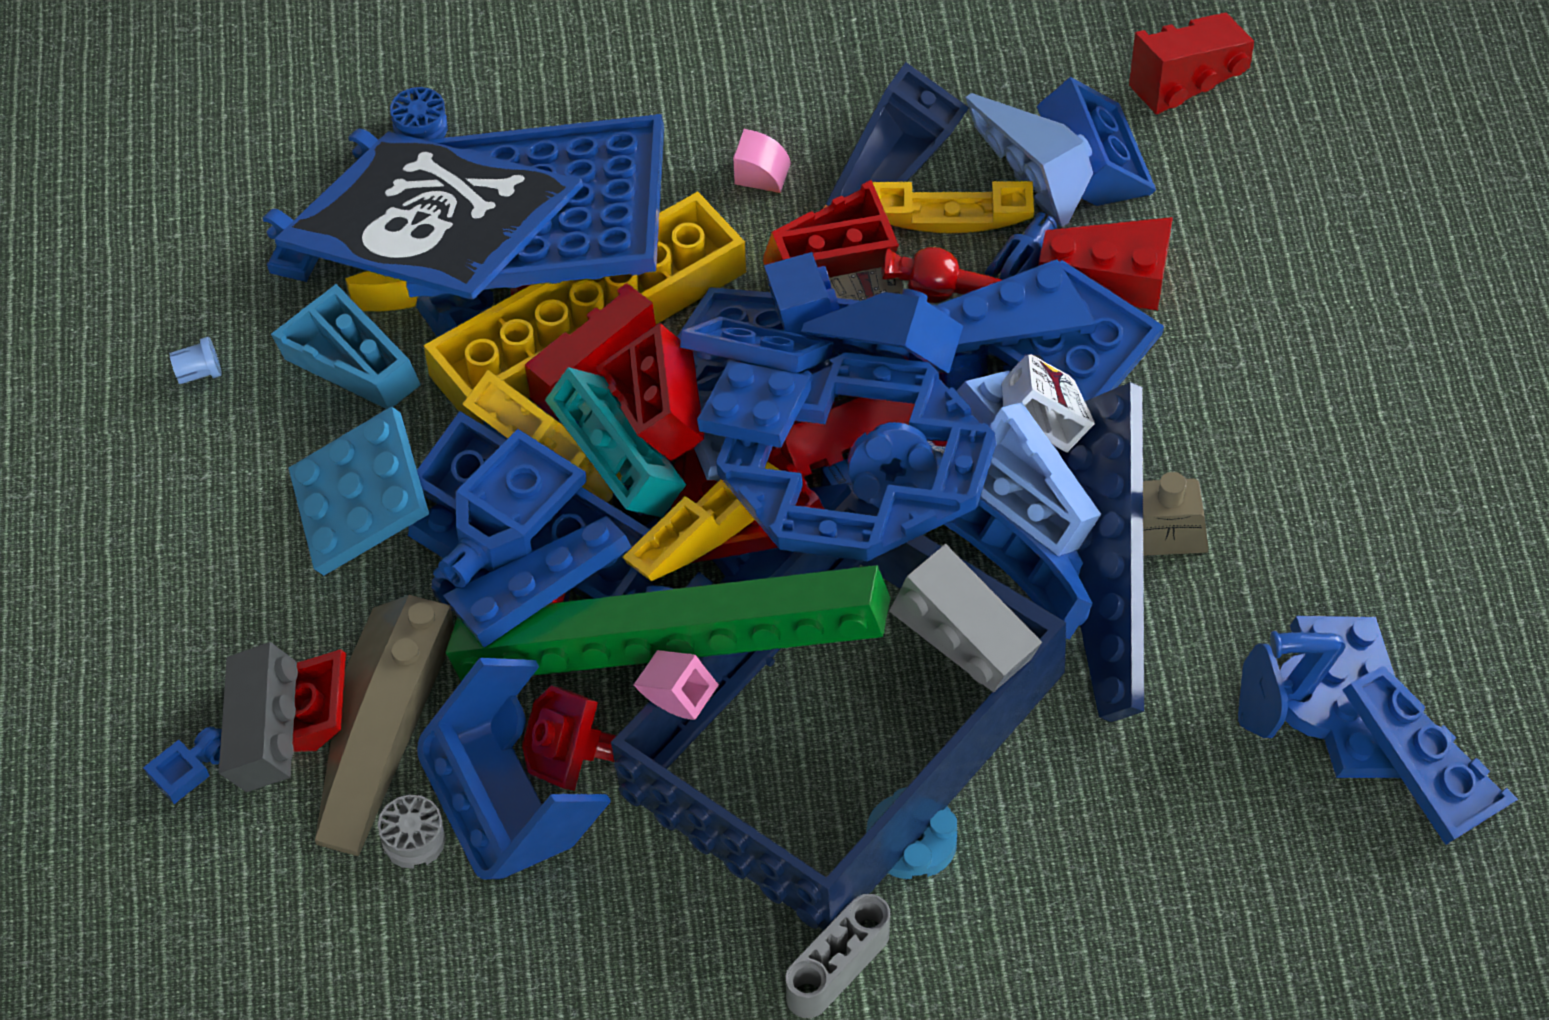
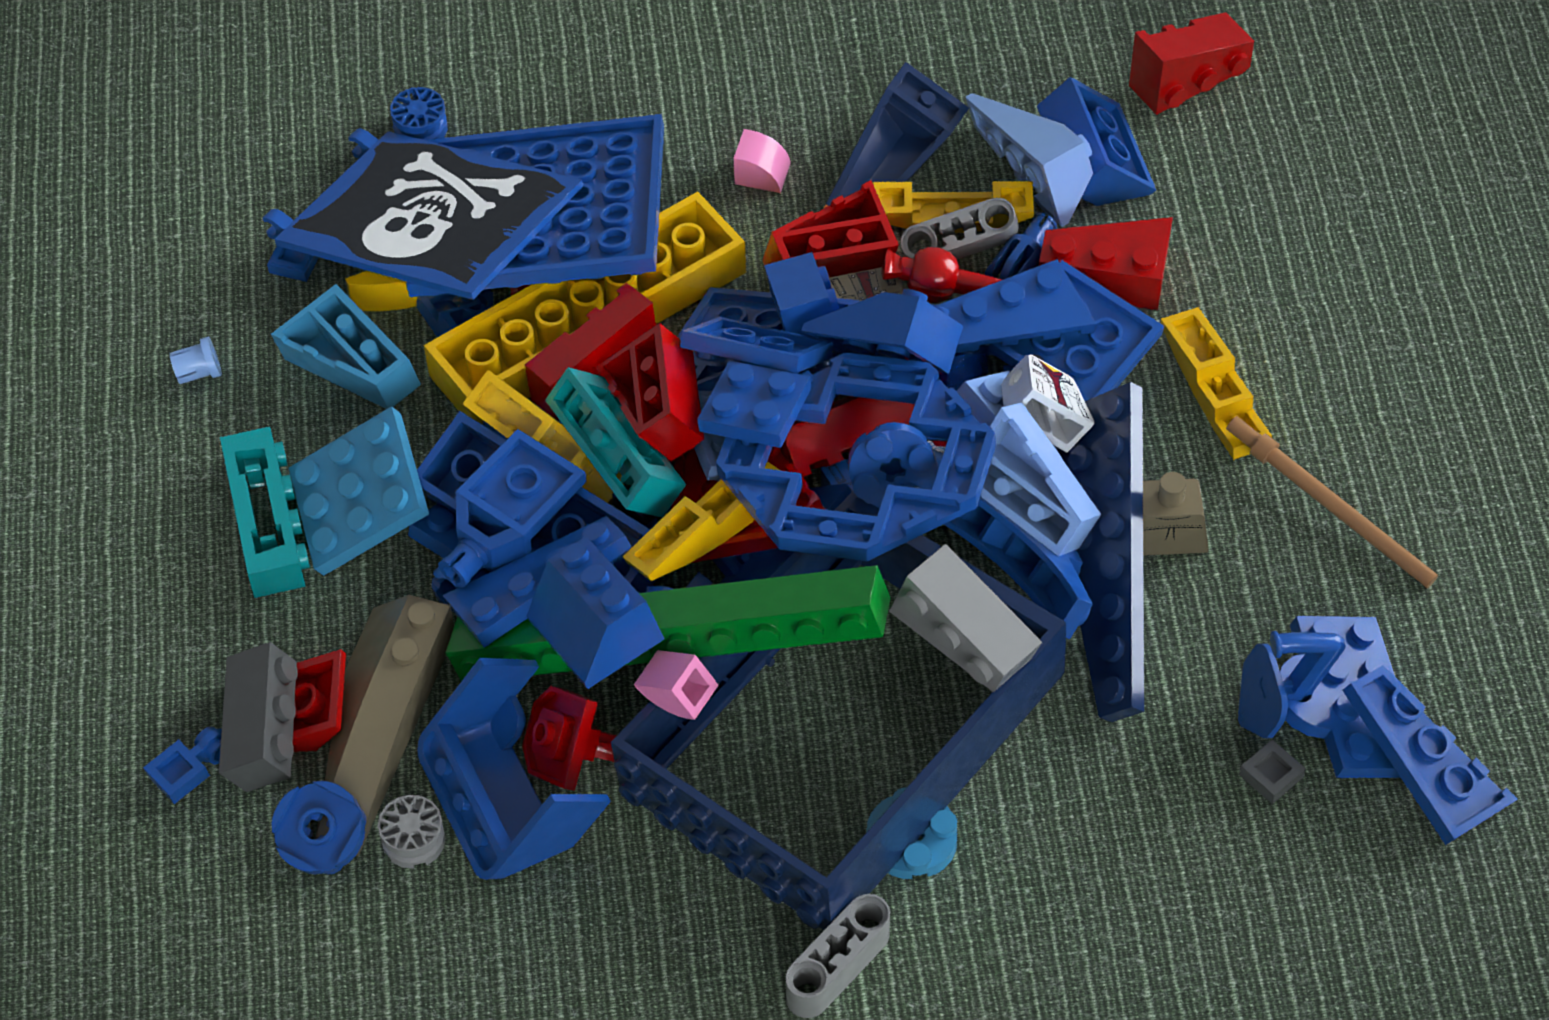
none -> teal brick [220,426,310,598]
none -> blue plate [272,781,367,875]
none -> blue slope [527,536,664,689]
none -> light grey beam [901,198,1019,260]
none -> yellow slope [1161,307,1272,460]
none -> medium nougat bar [1226,416,1438,589]
none -> dark grey plate [1239,739,1306,804]

